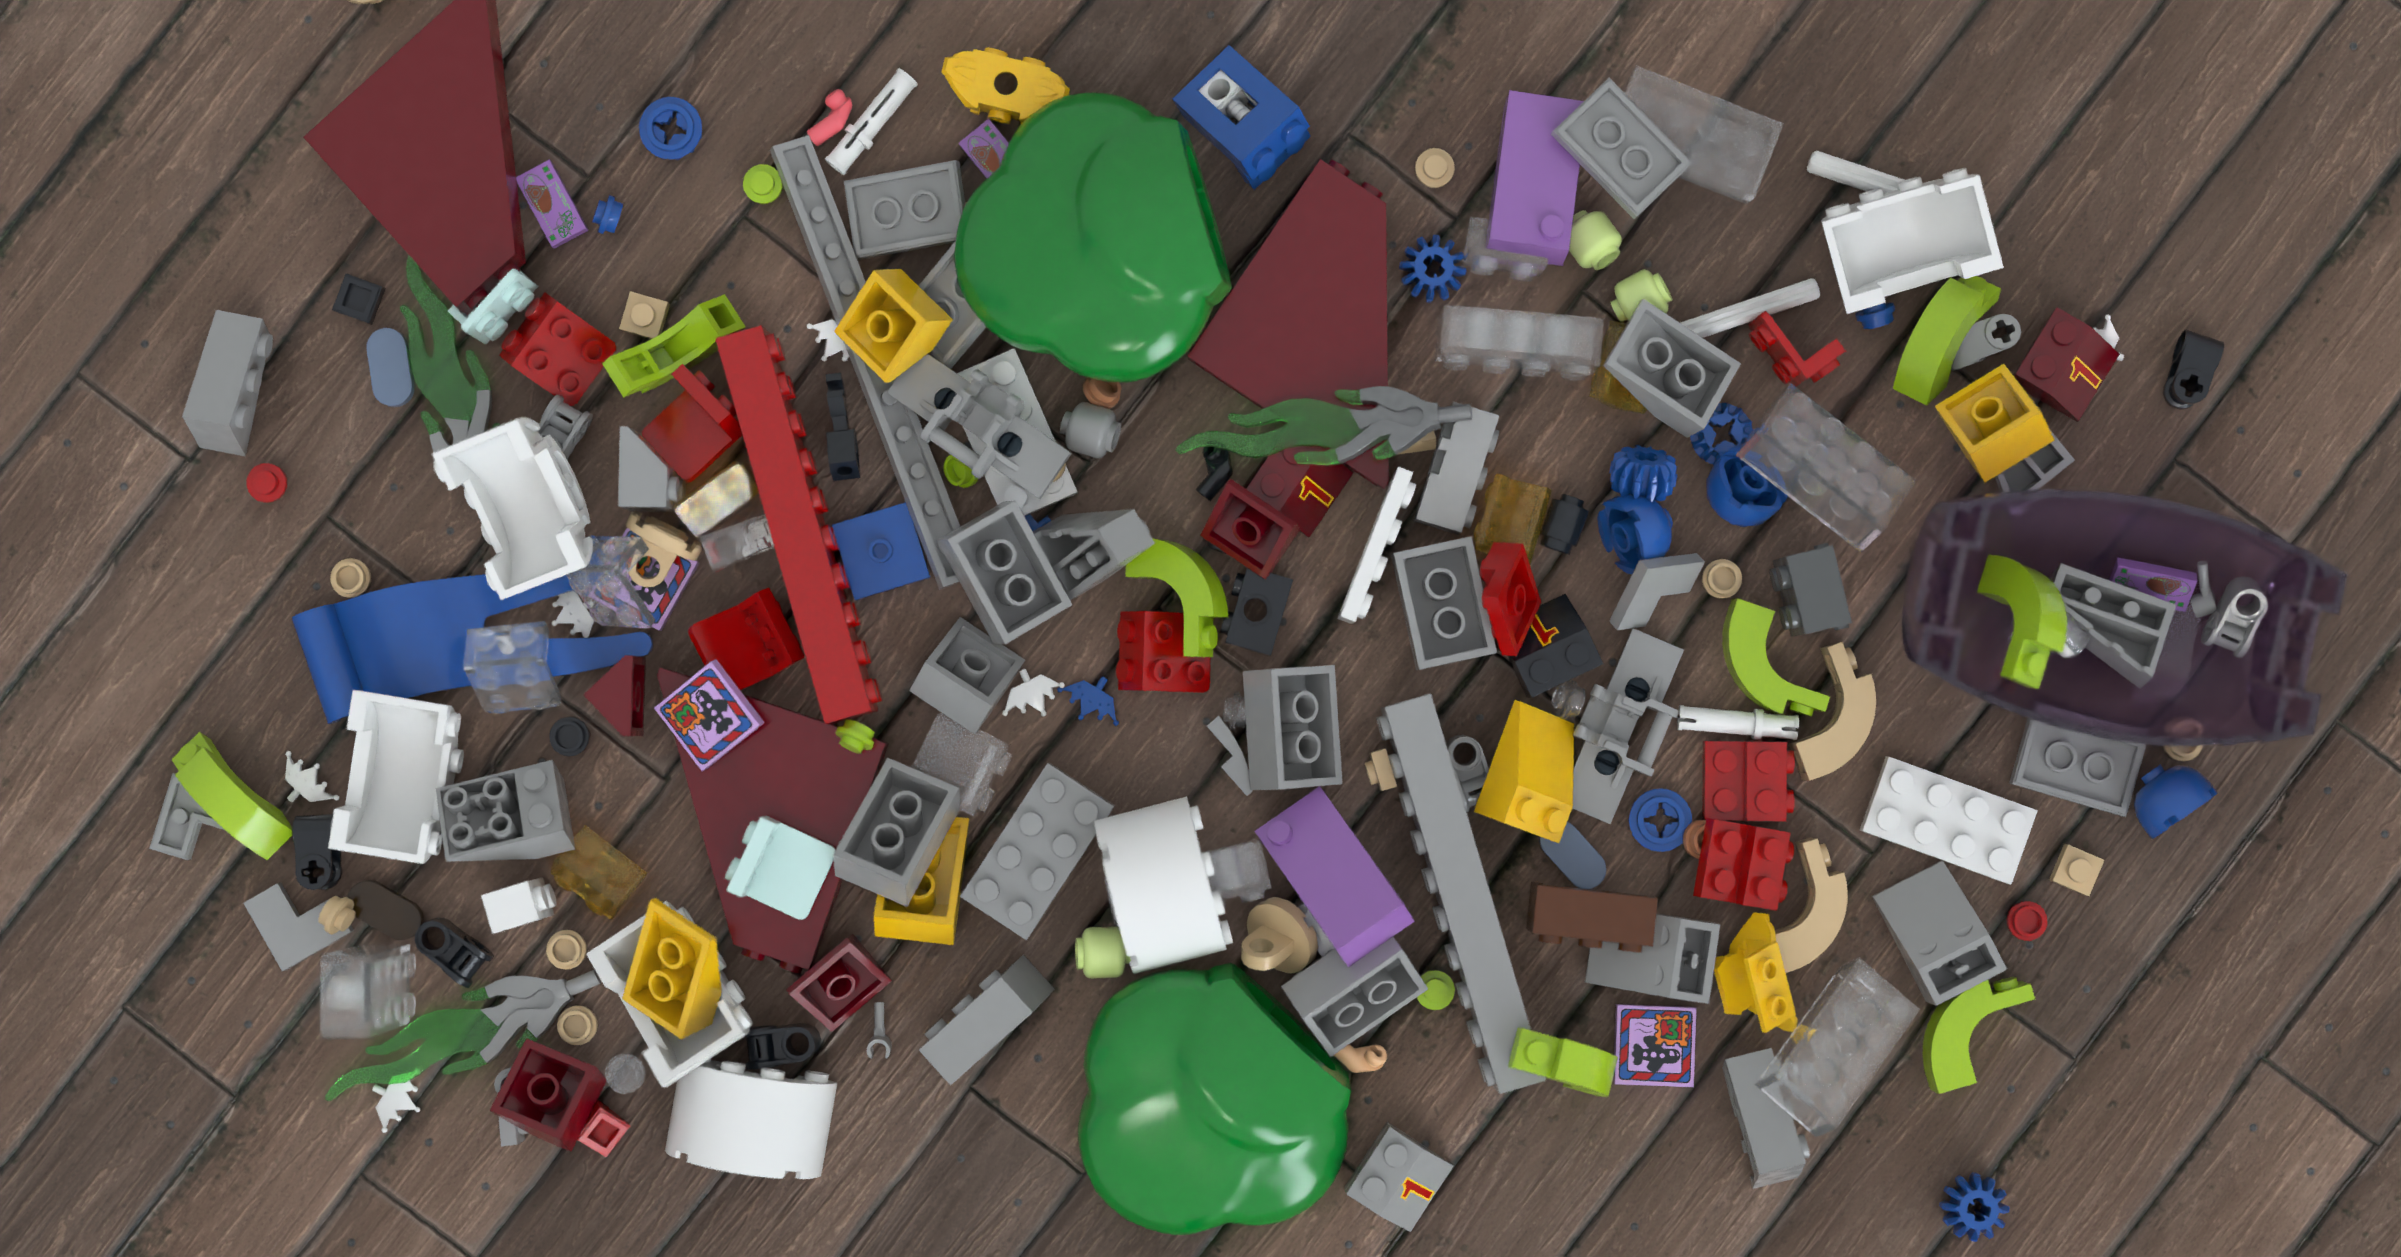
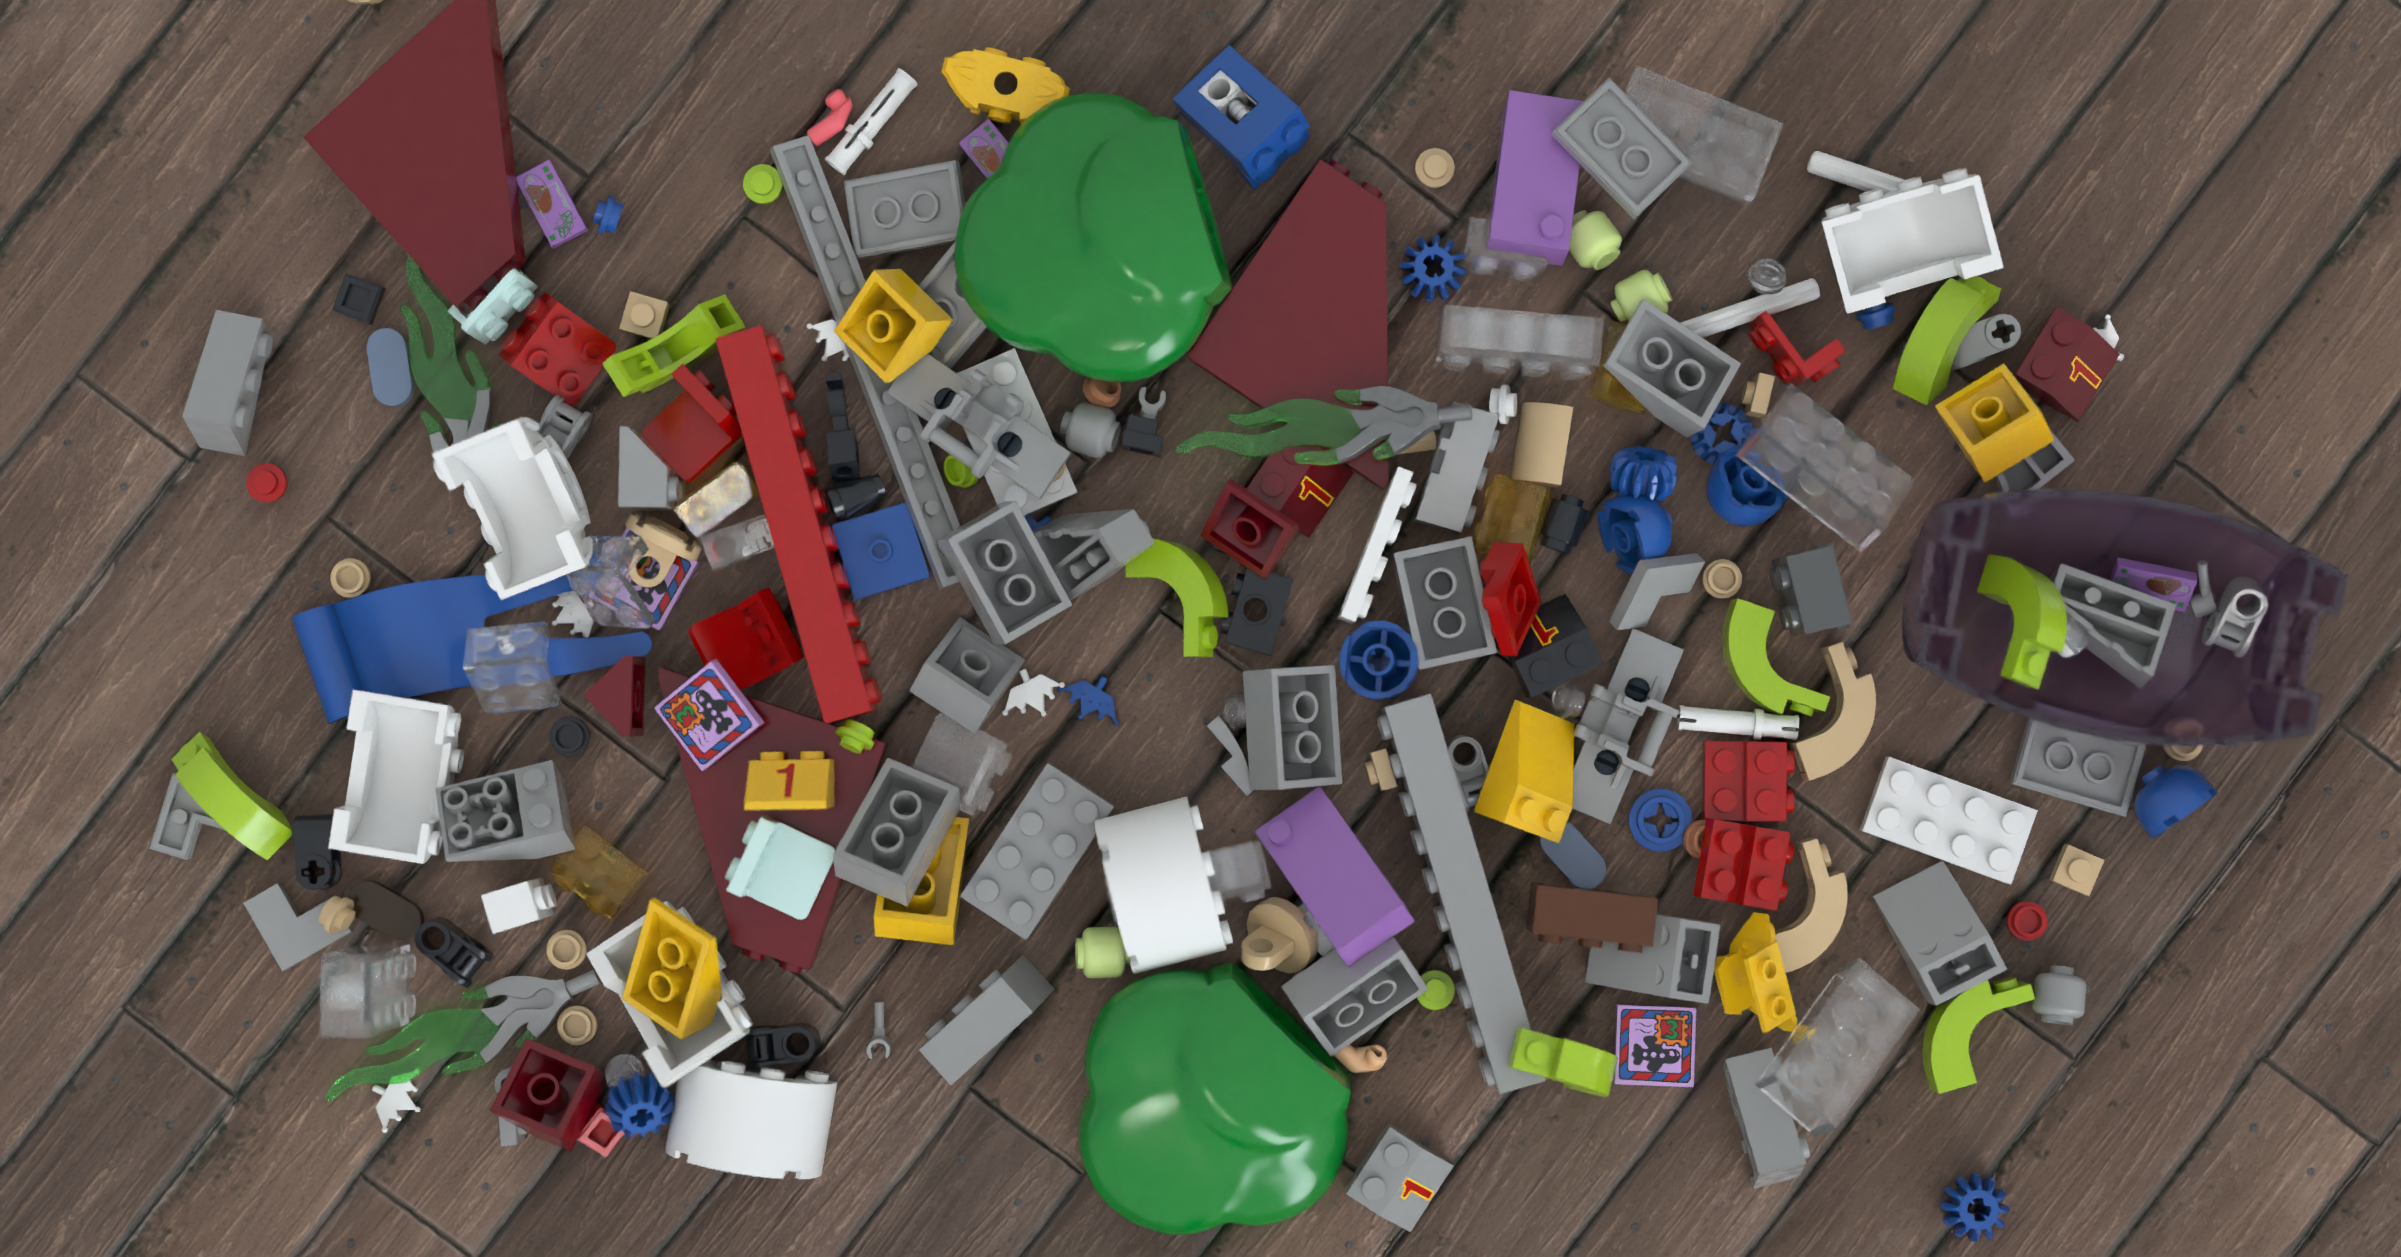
white piece [285,751,339,802] -> none
blue gear [639,97,702,160] -> none
dark red slope [786,934,892,1032] -> none
red bracket [1116,611,1211,693] -> none
black arm [1196,441,1233,502] -> none
black piece [2163,329,2224,409] -> none
none -> blue gear [605,1071,674,1139]
none -> yellow slope [745,751,835,810]
none -> black cone [825,474,886,519]
none -> black piece [1122,387,1166,457]
none -> blue cylinder [1339,620,1419,701]
none -> white plate [1489,385,1517,424]
none -> tan brick [1511,402,1573,488]
none -> tan plate [1741,373,1775,418]
none -> clear plate [1746,258,1786,294]
none -> light grey head [2032,965,2087,1025]

